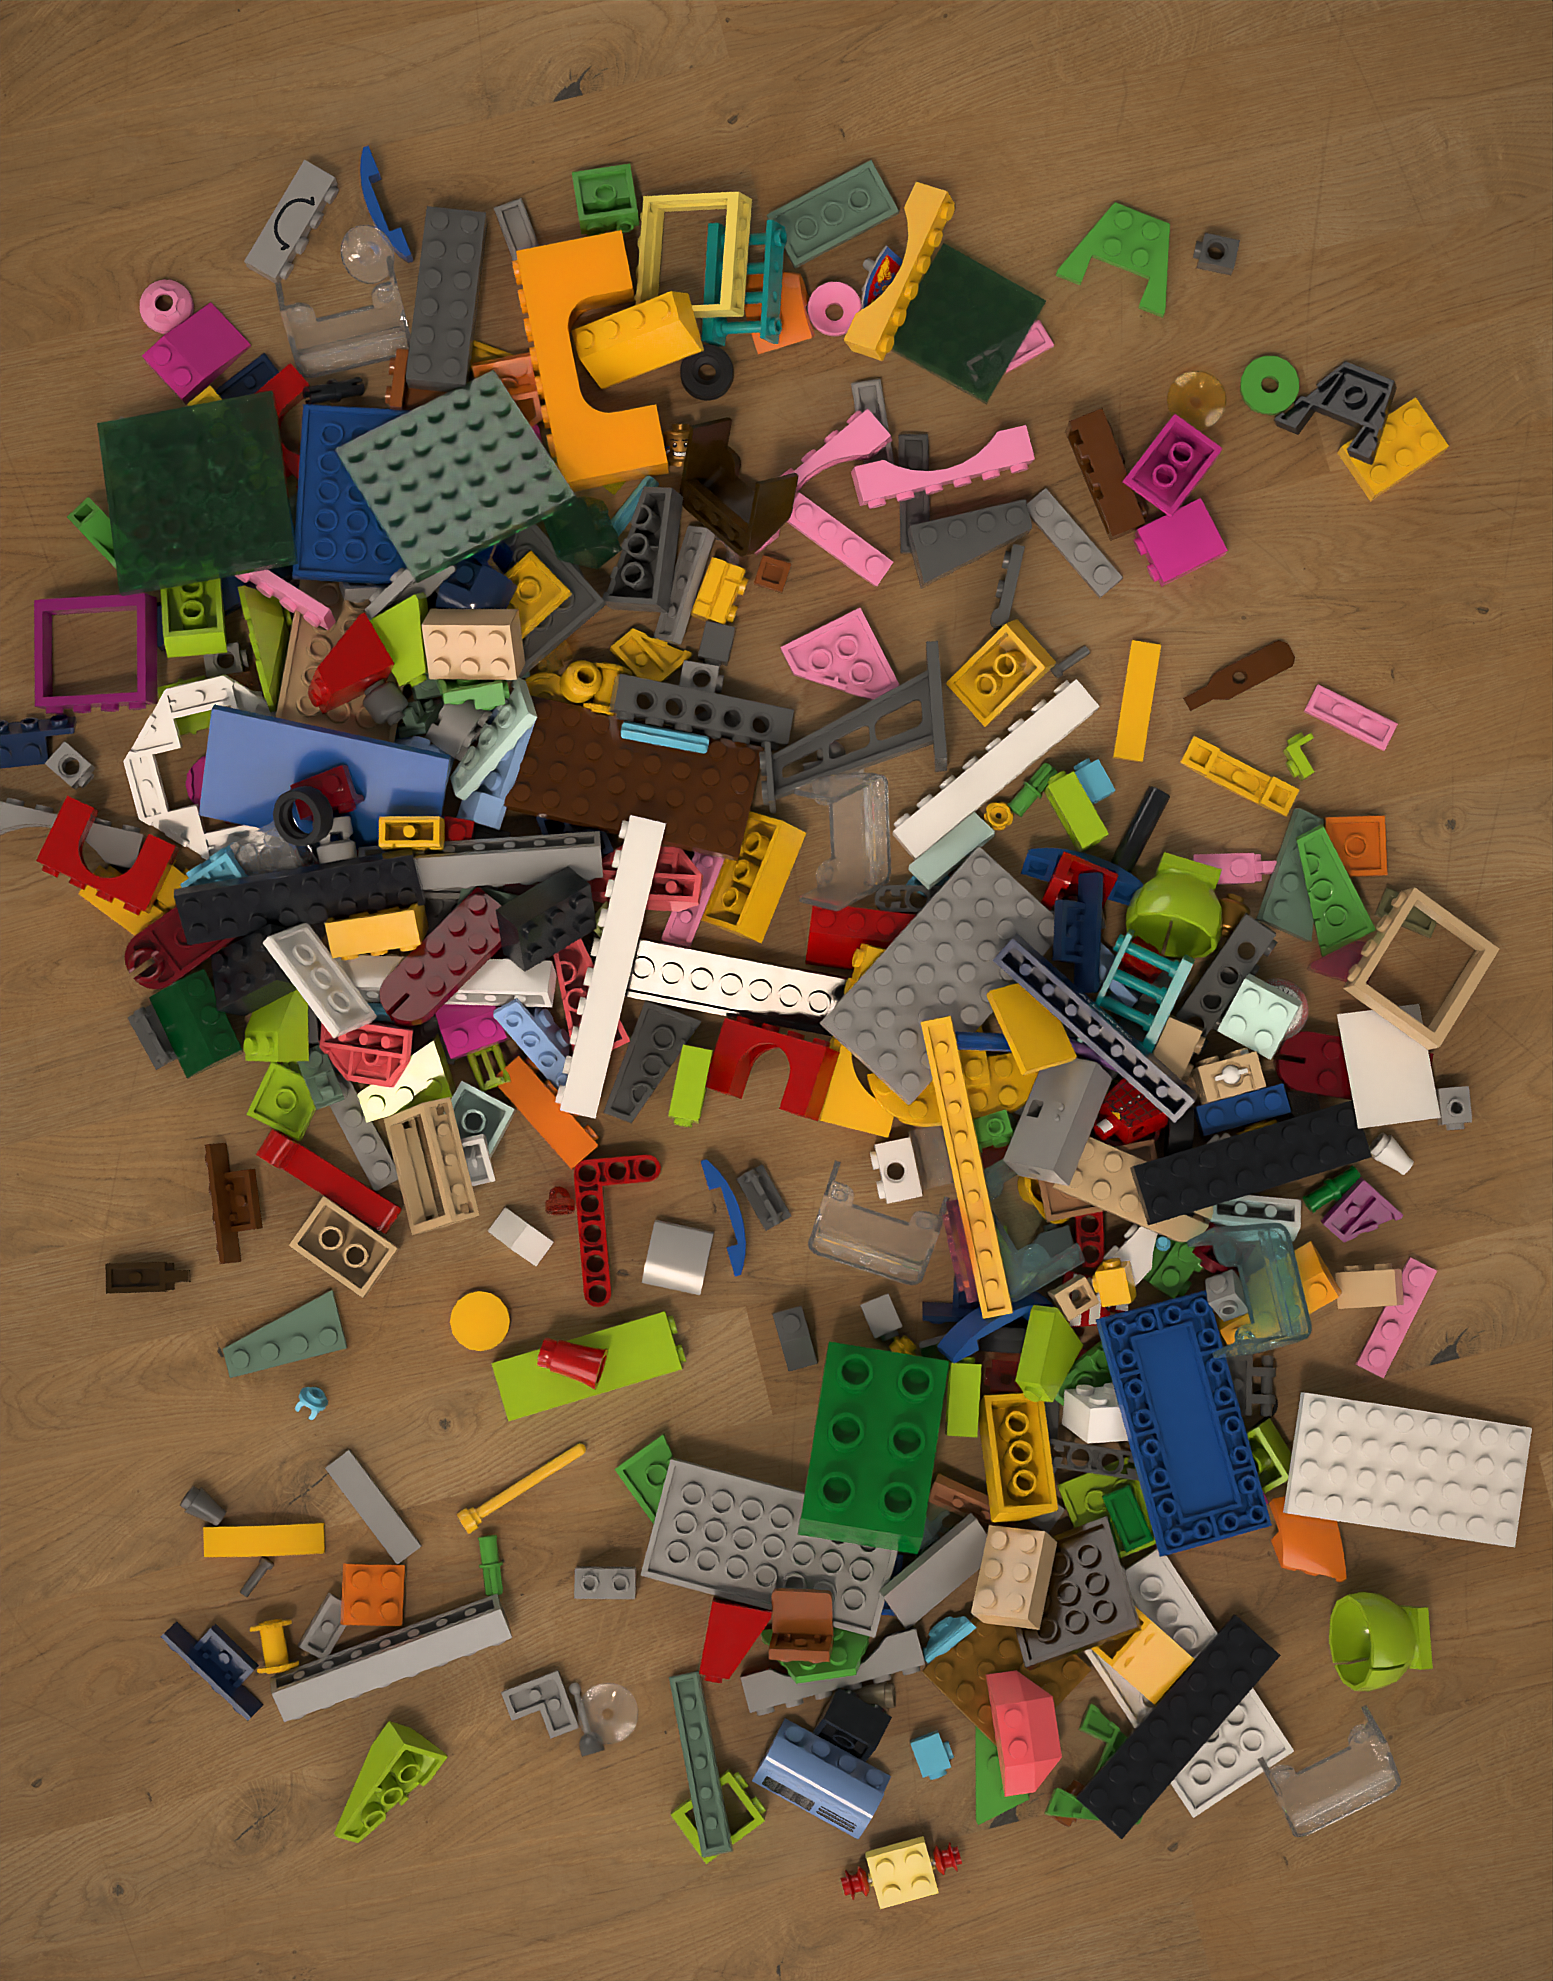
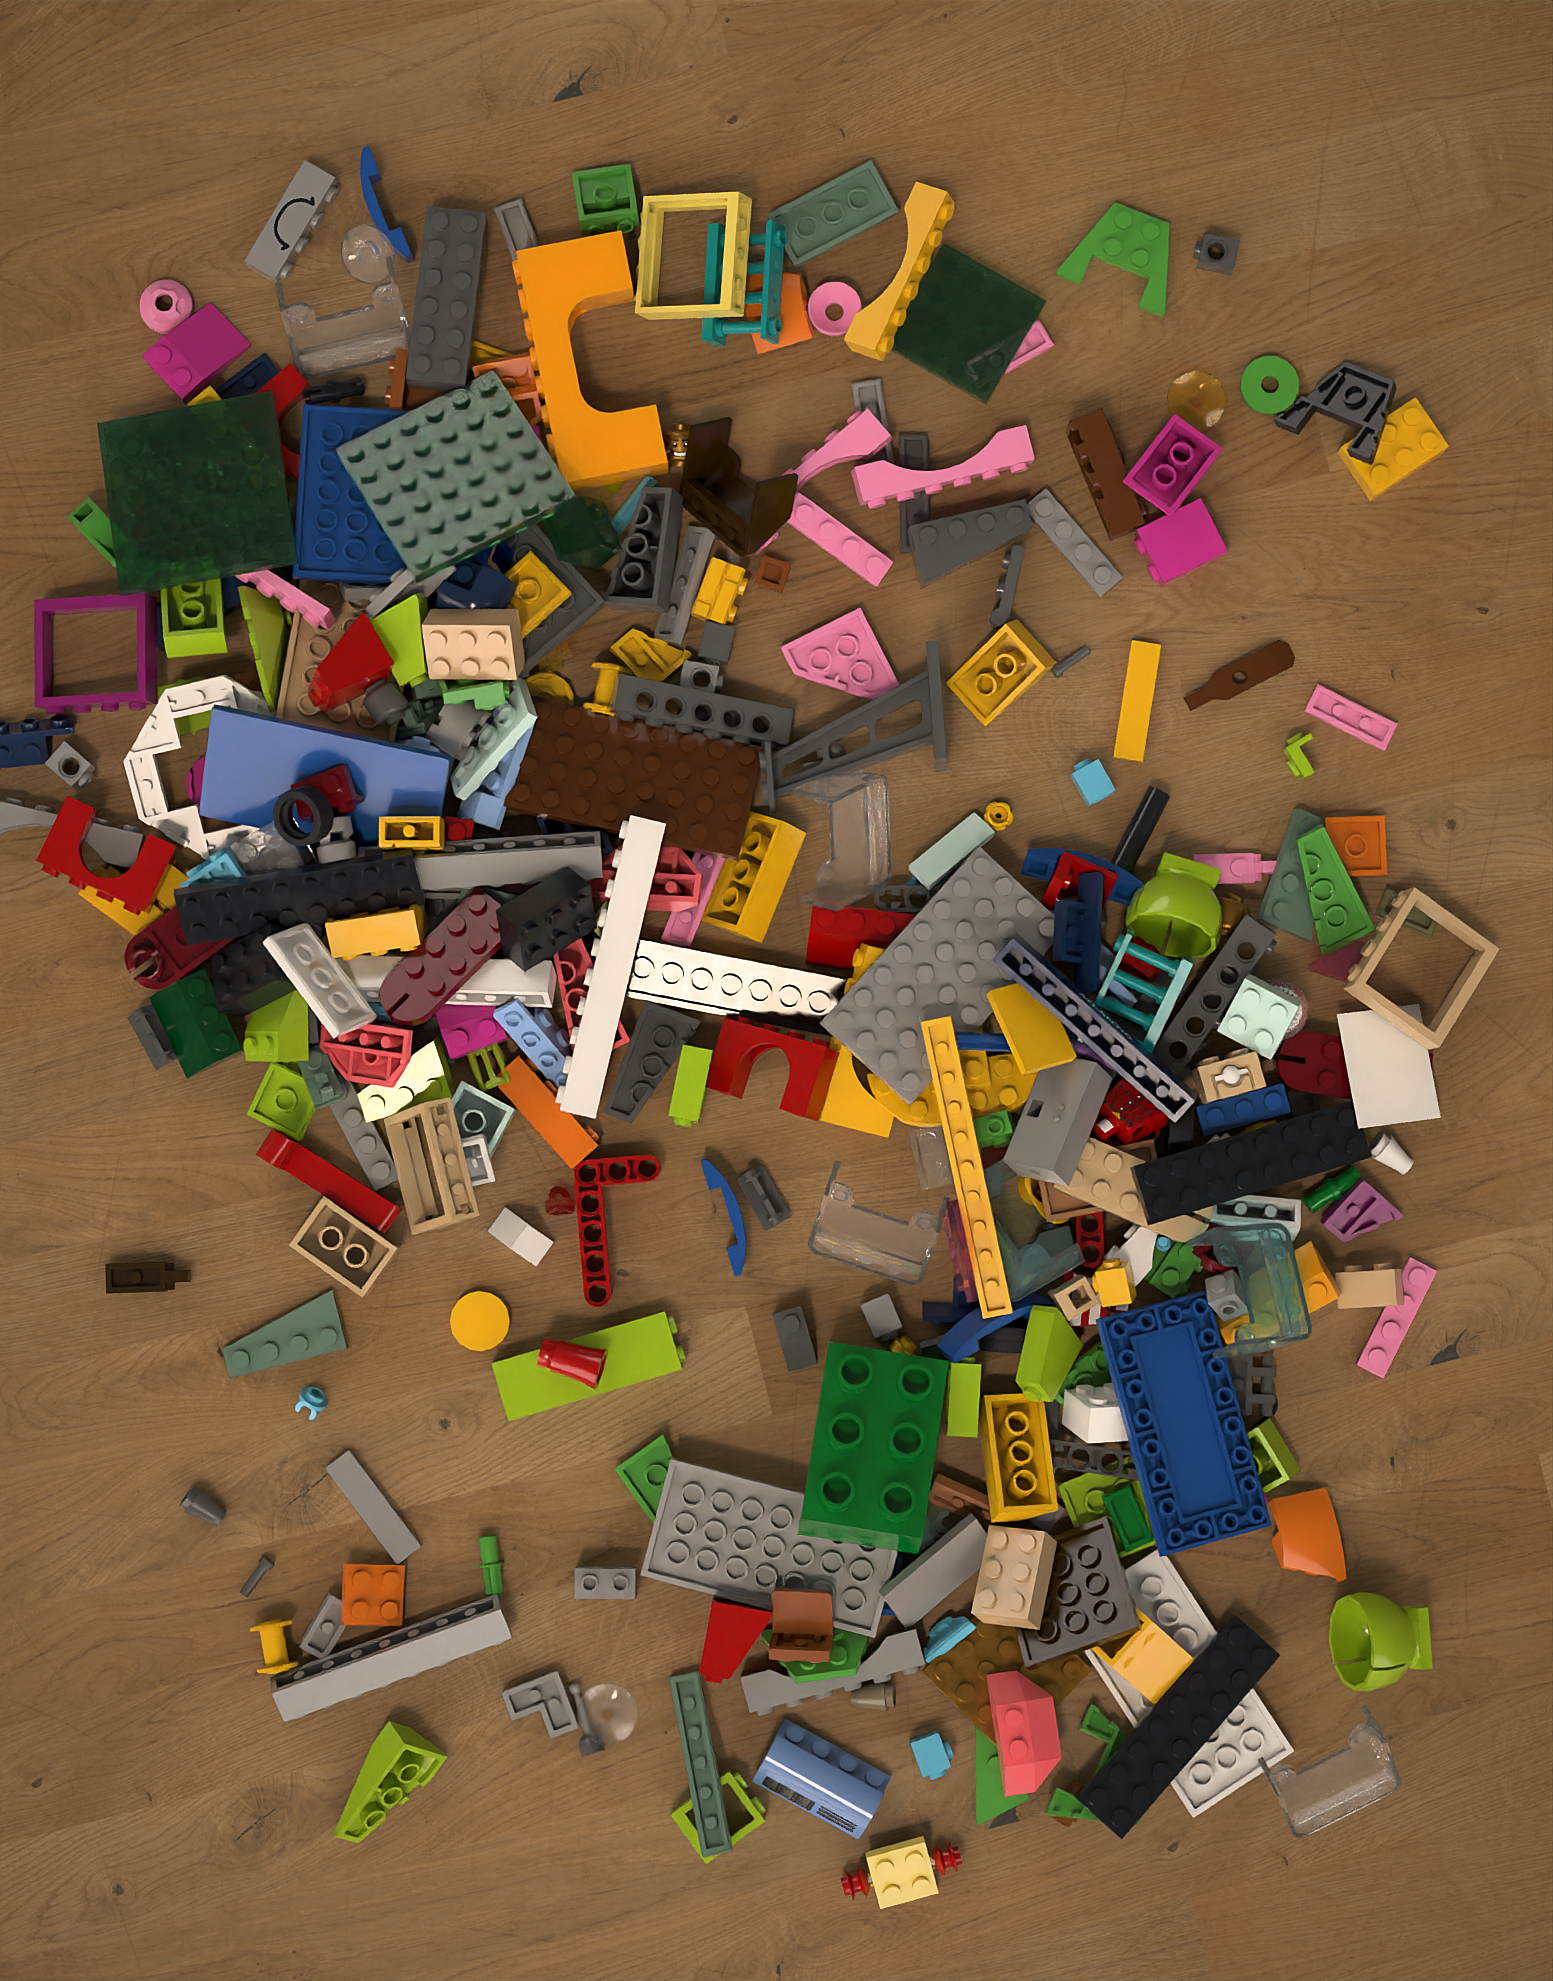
dark blue bracket [161,1622,263,1721] -> none
light grey brick [203,642,249,678] -> none
yellow slope [203,1523,325,1557] -> none
reddish brown bracket [205,1143,263,1264] -> none
yellow piece [456,1443,586,1534] -> none
yellow head [559,660,602,703] -> none
yellow slope [571,291,704,389] -> none
medium azure axle [621,721,709,754] -> none
light grey slope [642,1220,714,1295] -> none
black tyre [680,344,734,401] -> none
black slope [812,1688,892,1762] -> none
shield [861,246,903,310] -> none
white brick [870,1137,923,1204] -> none
white brick [892,679,1100,861] -> none
clear red brick [984,1360,1023,1394] -> none
bright green axle [1007,763,1058,817] -> none
lime window [1044,770,1109,852] -> none
tan brick [1152,1014,1206,1082] -> none
yellow slope [1180,736,1299,817] -> none
white plate [1283,1392,1532,1547] -> none
light grey brick [1436,1086,1472,1131] -> none

